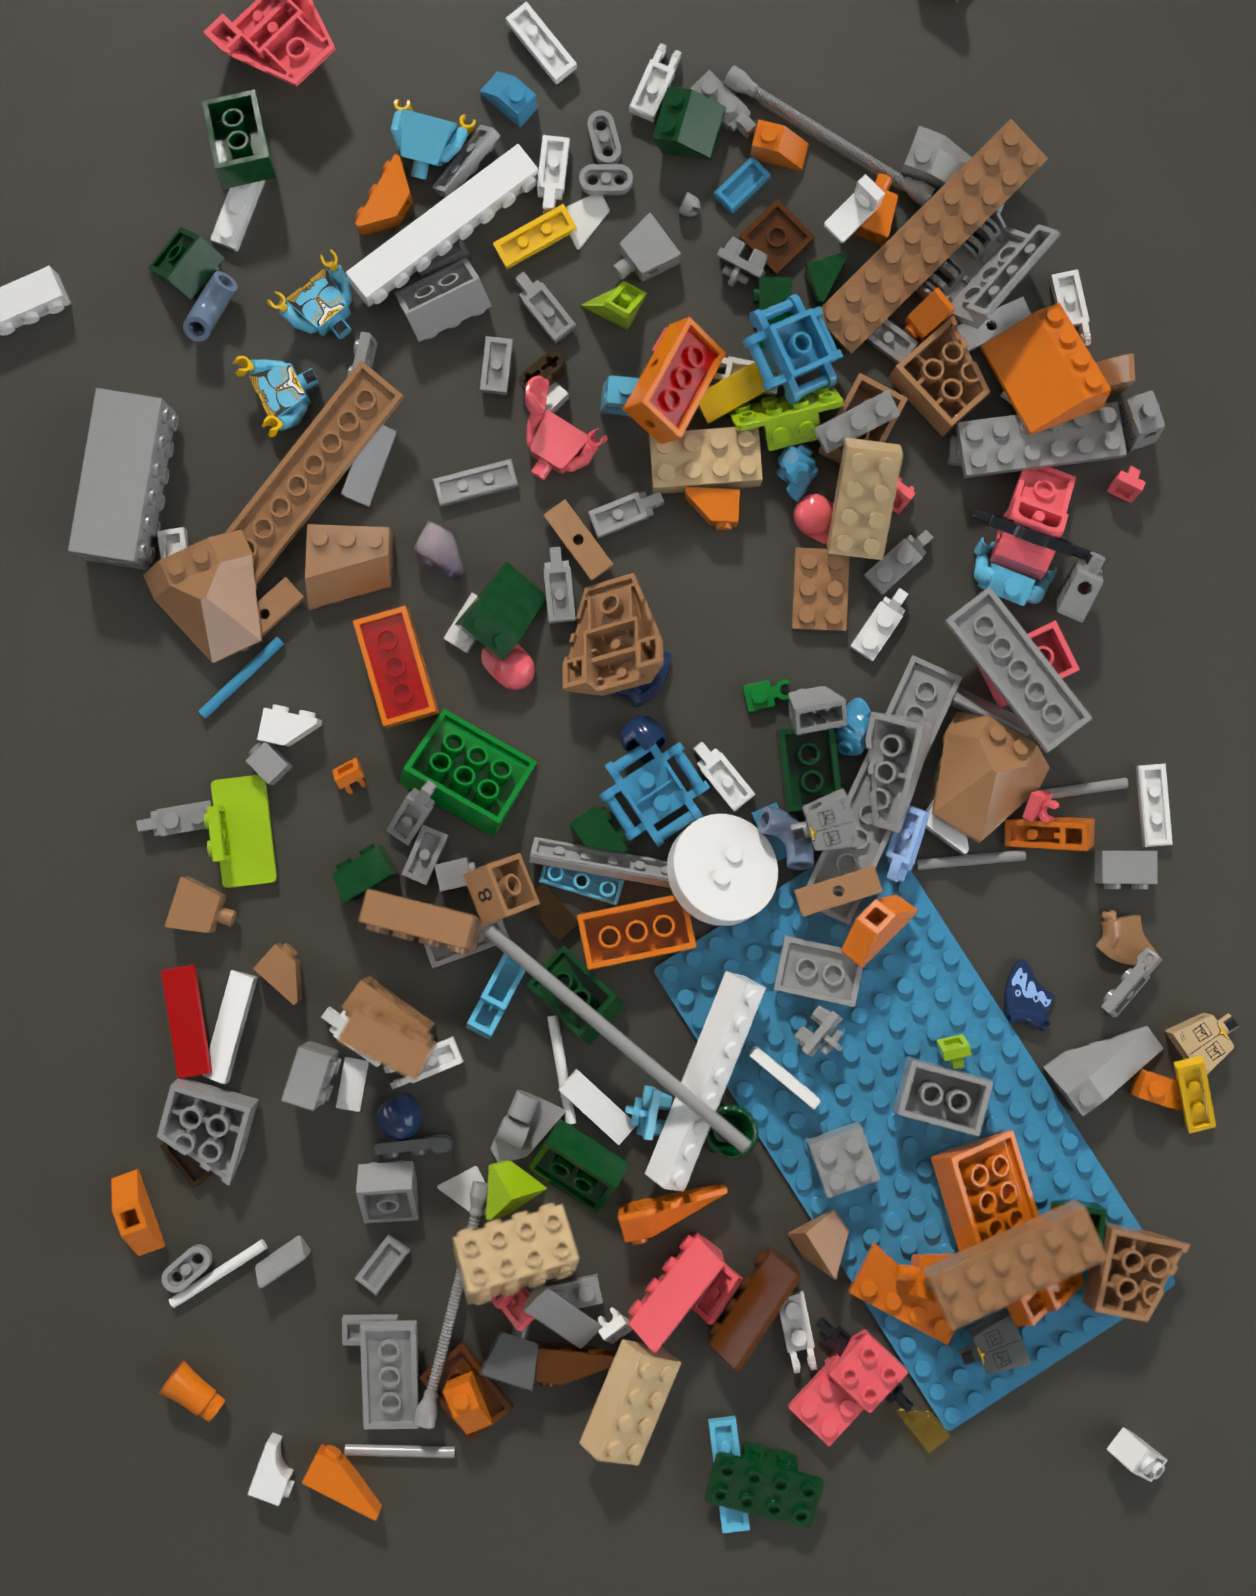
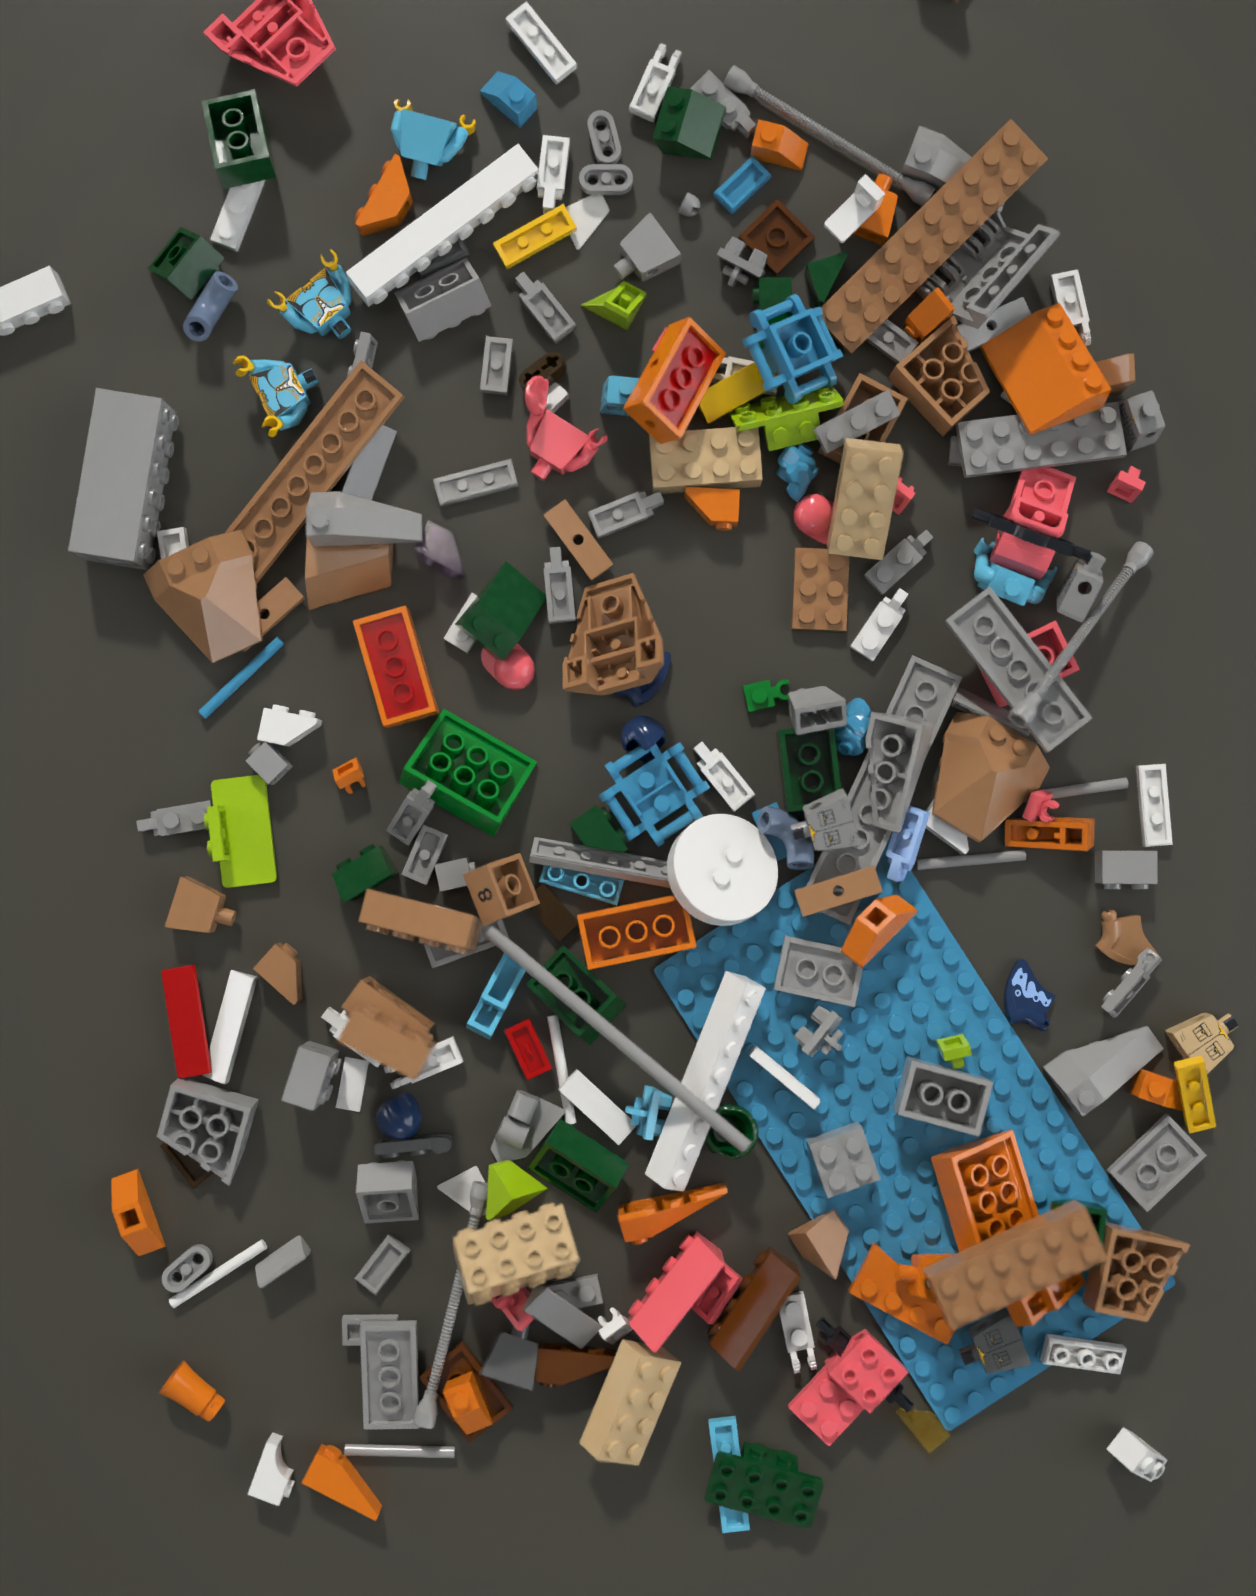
light grey plate [432,125,500,198] -> none
none -> light grey wedge [306,491,423,547]
none -> red plate [504,1018,553,1080]
none -> light grey hose [1008,541,1154,728]
none -> white tile [1040,1334,1127,1374]
none -> light grey plate [1107,1113,1207,1212]

